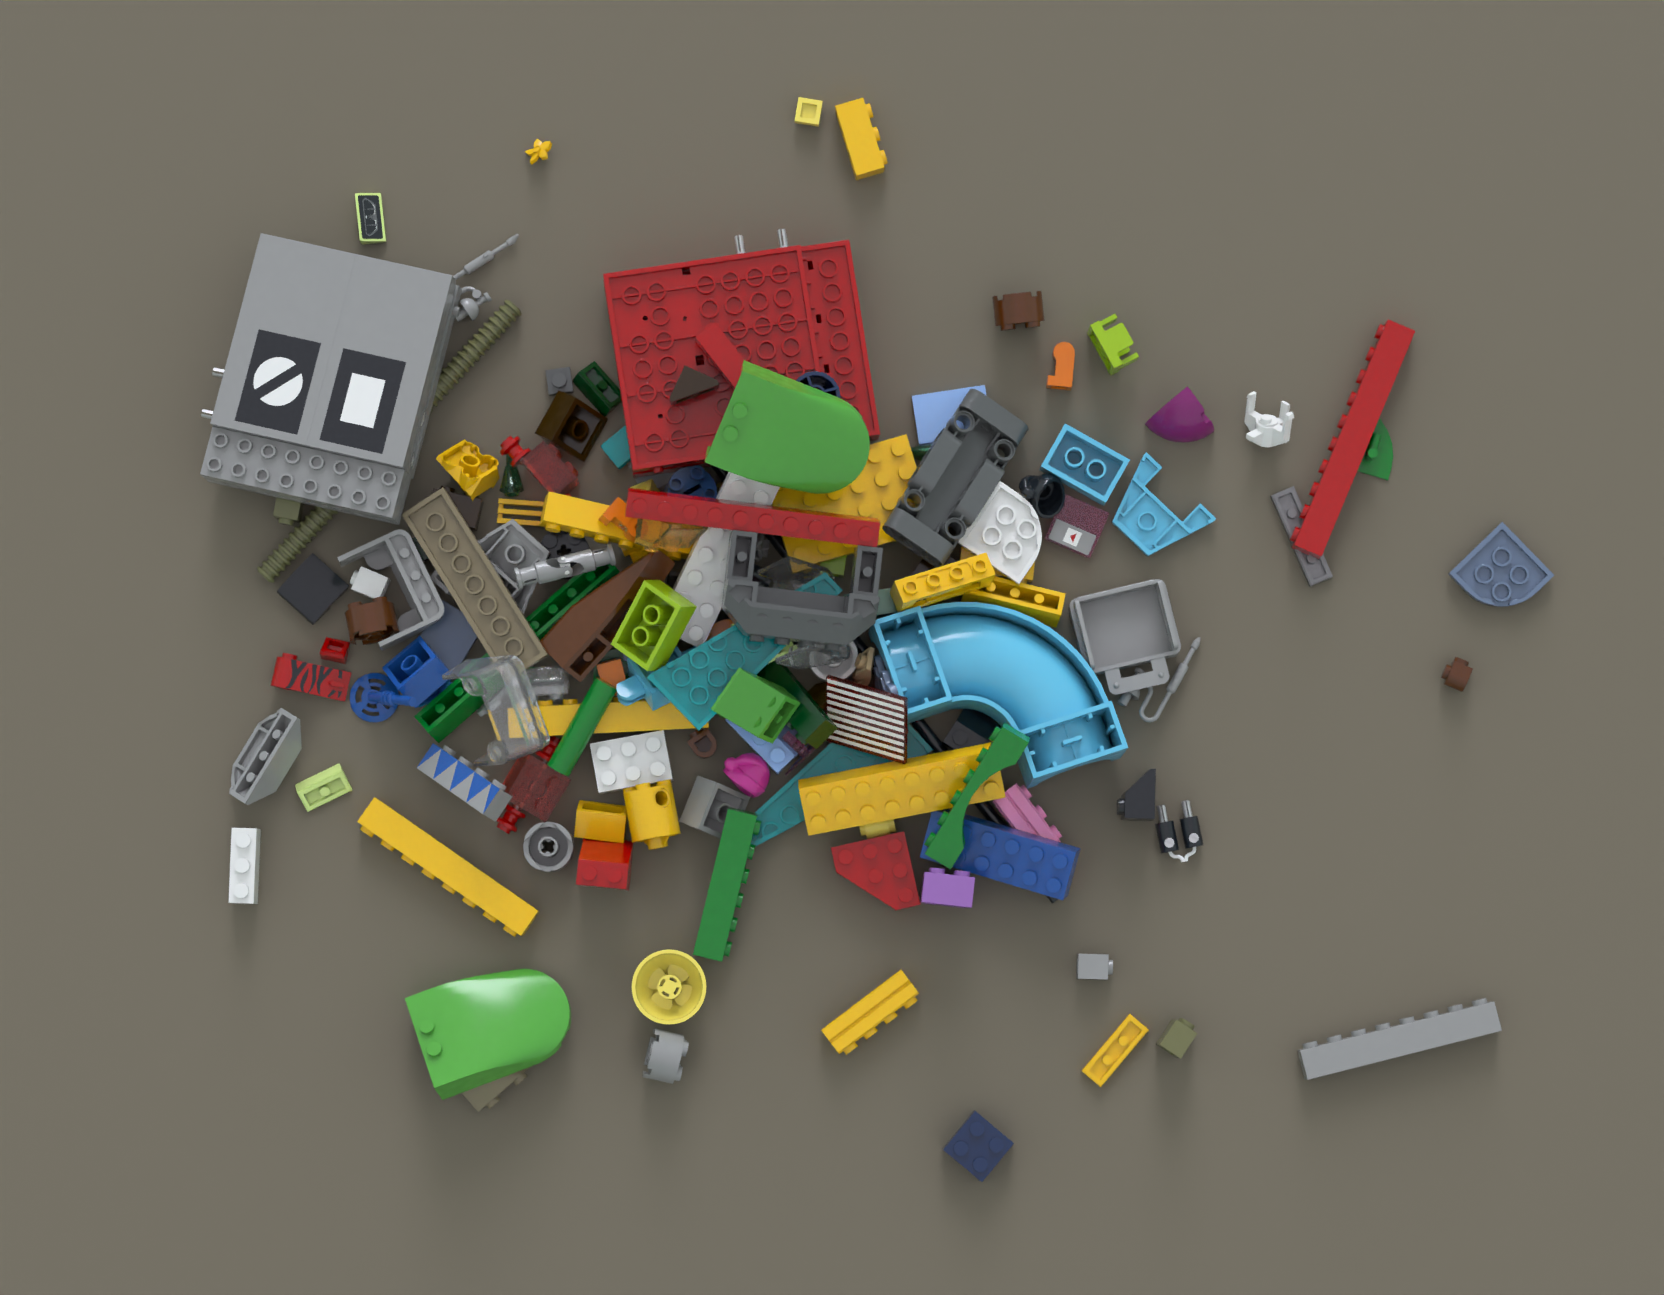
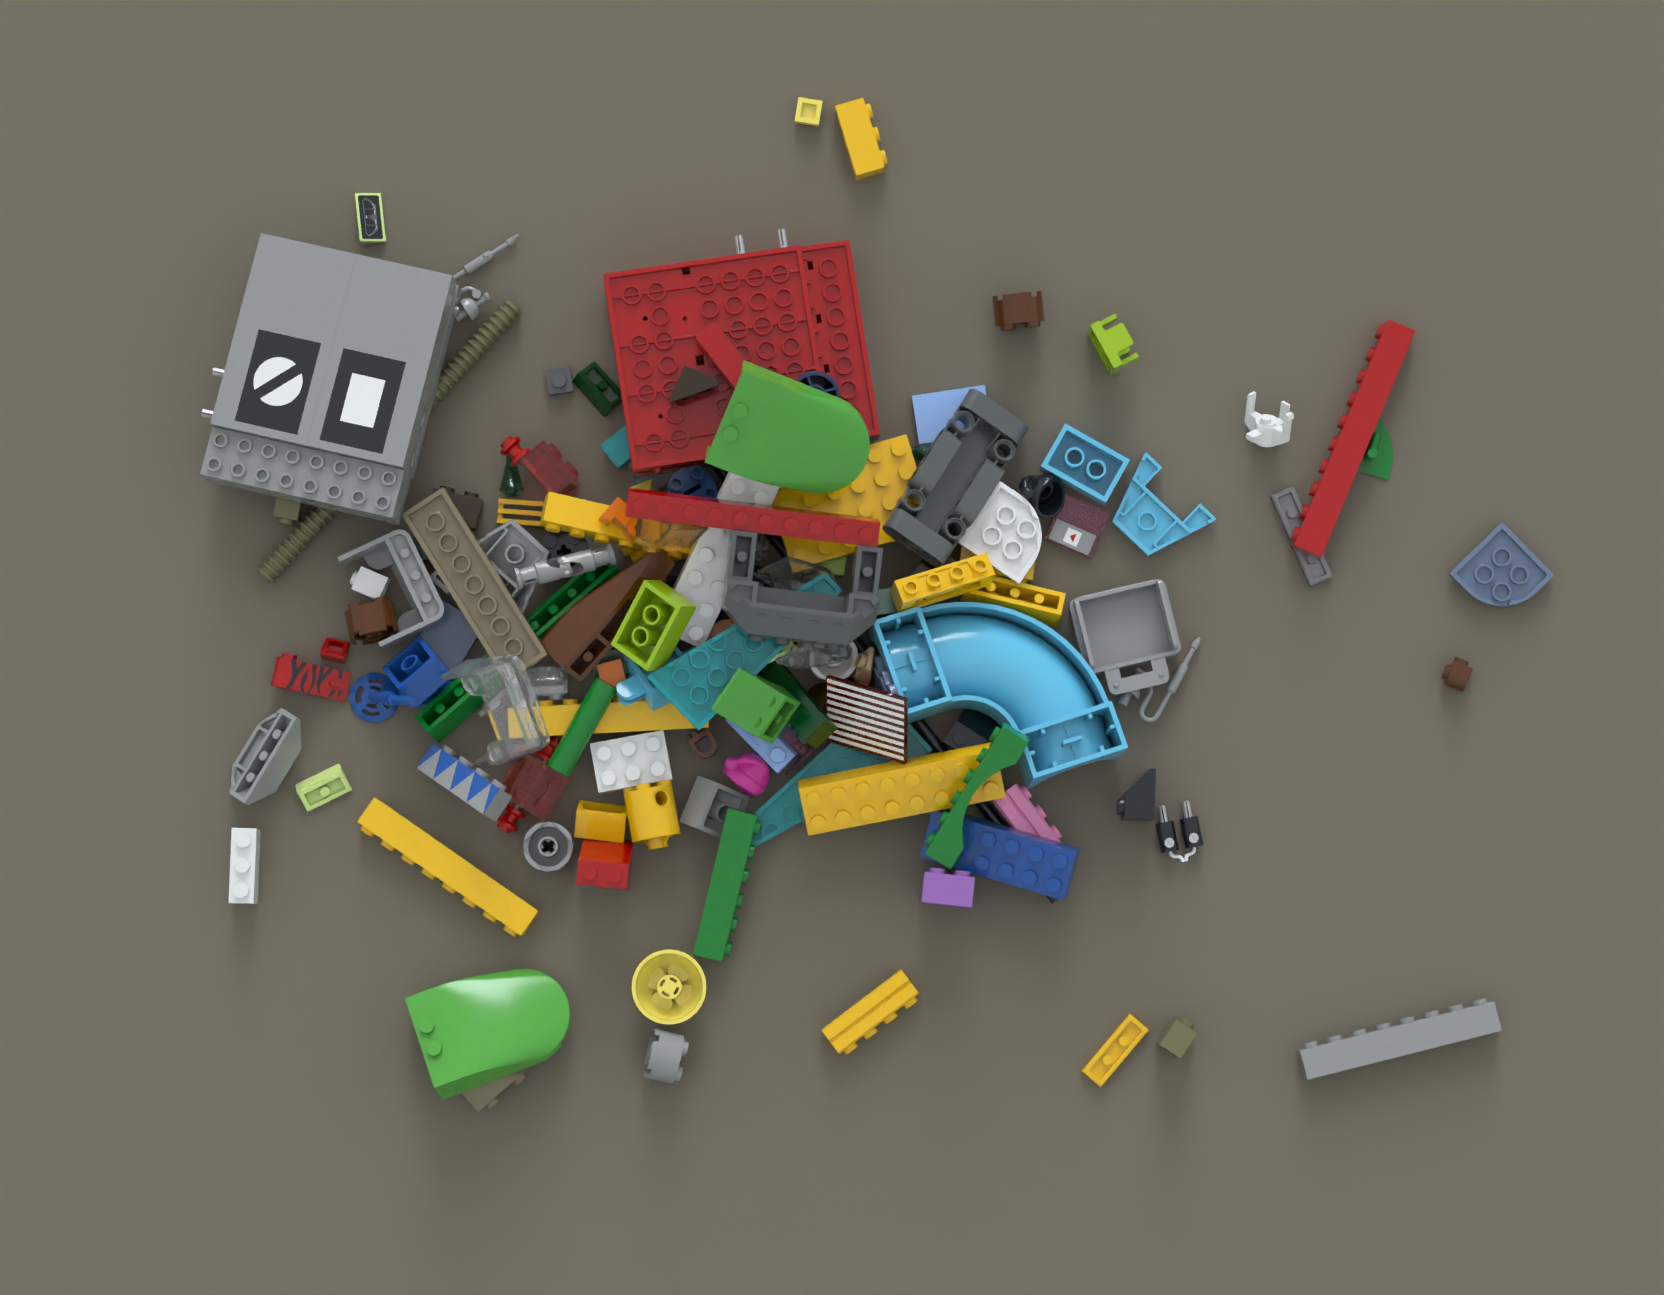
black slope [277,553,349,625] -> none
yellow slope [436,439,500,501] -> none
yellow plant [525,139,552,165] -> none
dark brown slope [535,391,608,462] -> none
red brick [831,831,921,911] -> none
light yellow brick [859,819,896,839] -> none
dark blue brick [942,1110,1014,1182] -> none
orange leg [1046,342,1075,391] -> none
light grey brick [1076,954,1113,980] -> none
magenta brick [1145,386,1214,443] -> none

